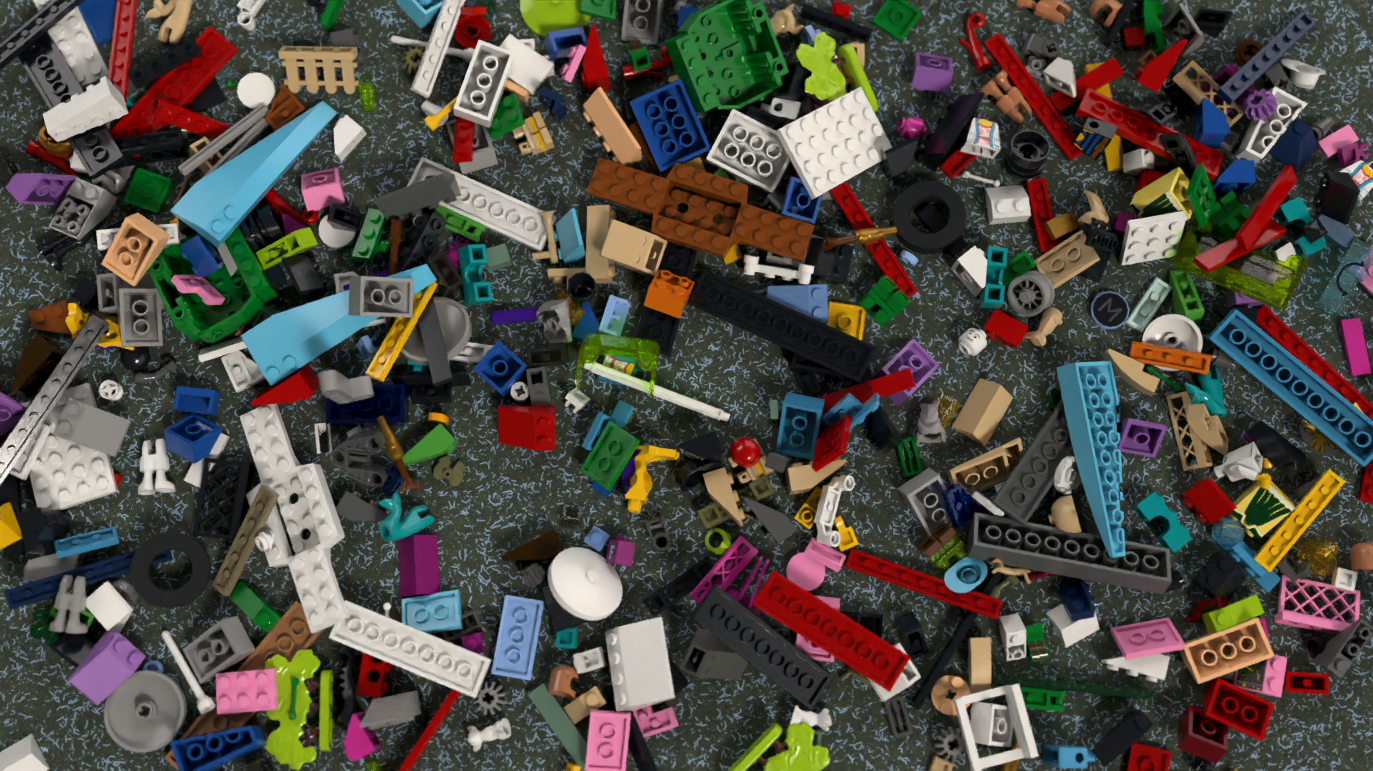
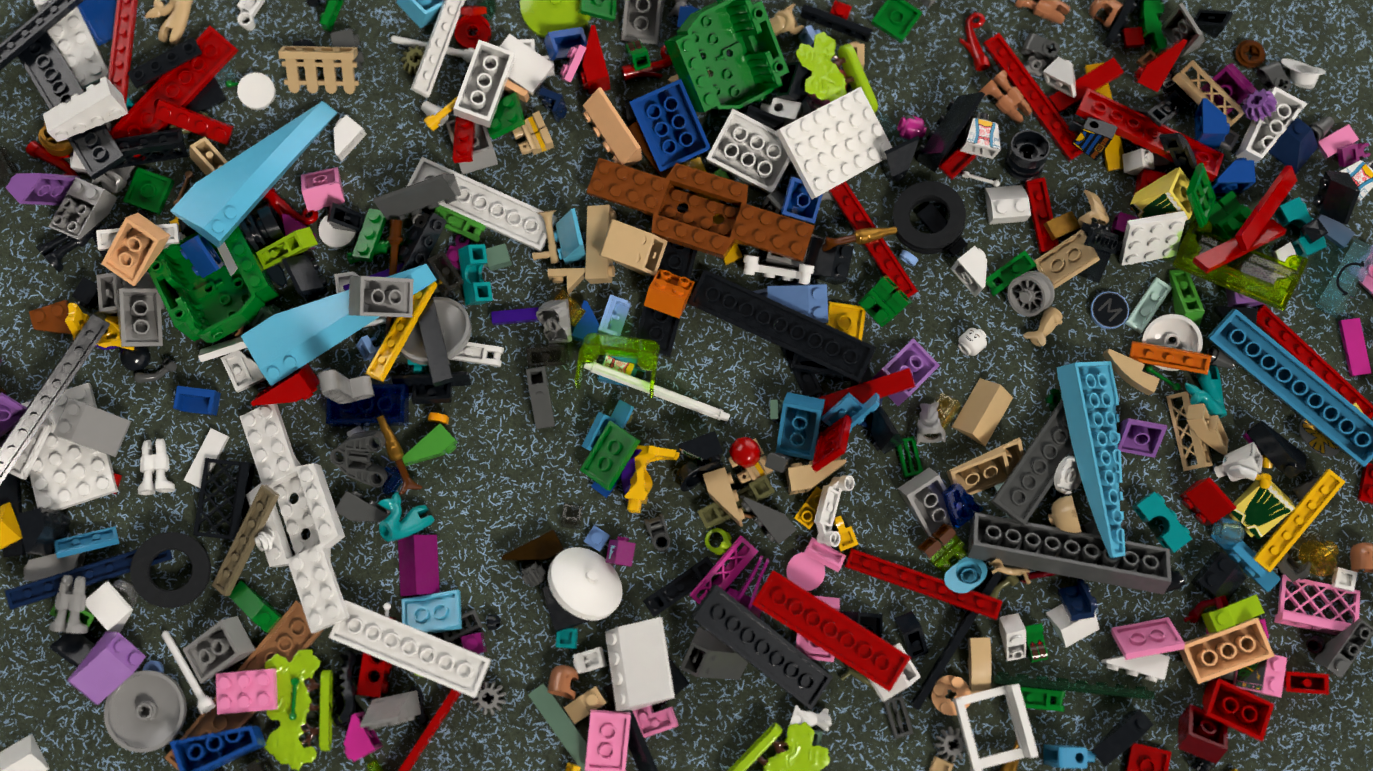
dark brown slope [11,334,65,398] -> none
dark green plate [30,608,61,647] -> none
white wheel [99,380,123,401] -> none
blue slope [164,413,222,464] -> none
bright pink plate [171,275,225,305] -> none
light grey axle [178,104,269,176] -> none
light grey axle [200,118,269,180] -> none
dark orange wing [265,83,307,131] -> none
sticker [314,422,332,454] -> none
clear neon green cone [357,82,376,111] -> none
olive piece [433,456,466,487] -> none
white animal [467,718,511,752] -> none
blue slope [473,341,529,398] -> none
light blue plate [491,595,545,680] -> none
red slope [498,406,557,451] -> none
white wheel [510,382,530,403] -> none
white tile [565,388,591,413] -> none
black hair [567,272,596,303] -> none
medium lavender slope [912,52,953,94] -> none
tile [967,485,1005,517] -> none
white slope [970,702,1013,747] -> none
teal arch [980,246,1008,309] -> none
red brick [982,308,1029,350] -> none
dark blue tile [1216,11,1316,105] -> none

